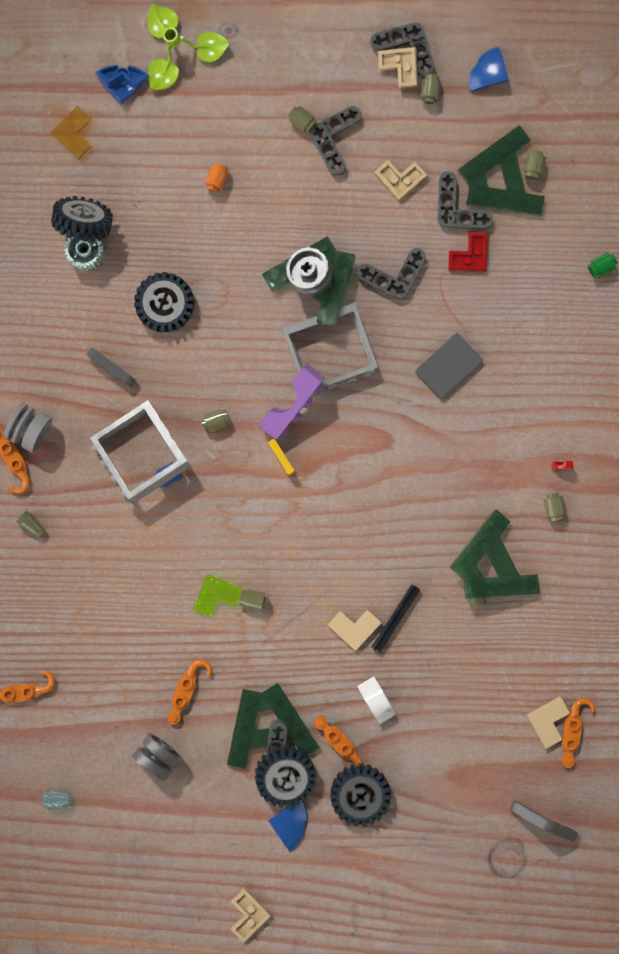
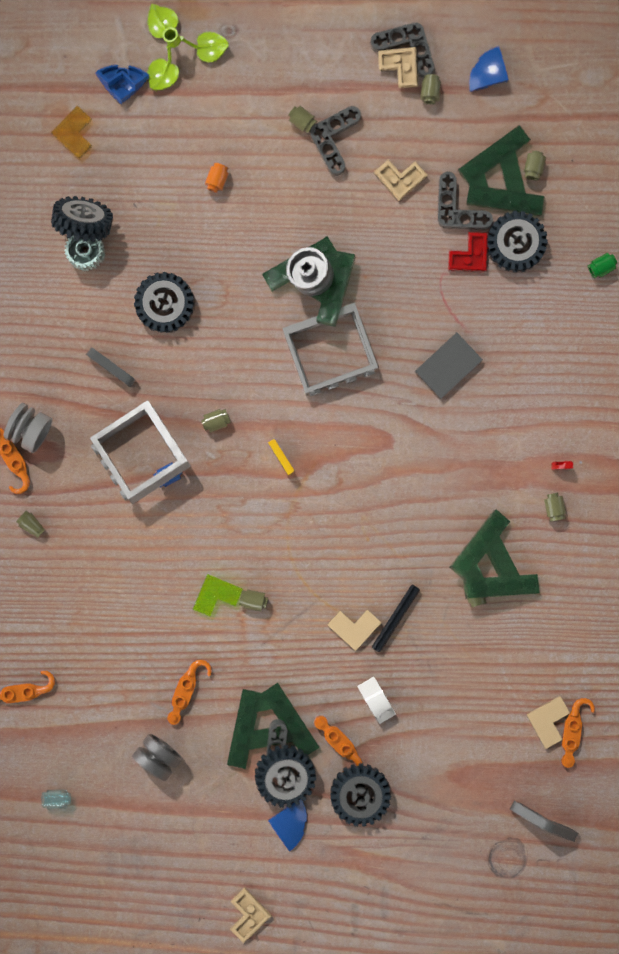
medium lavender arch [258,364,325,440] -> none
dark grey beam [357,248,426,300] -> none
none -> wheel [487,211,548,273]

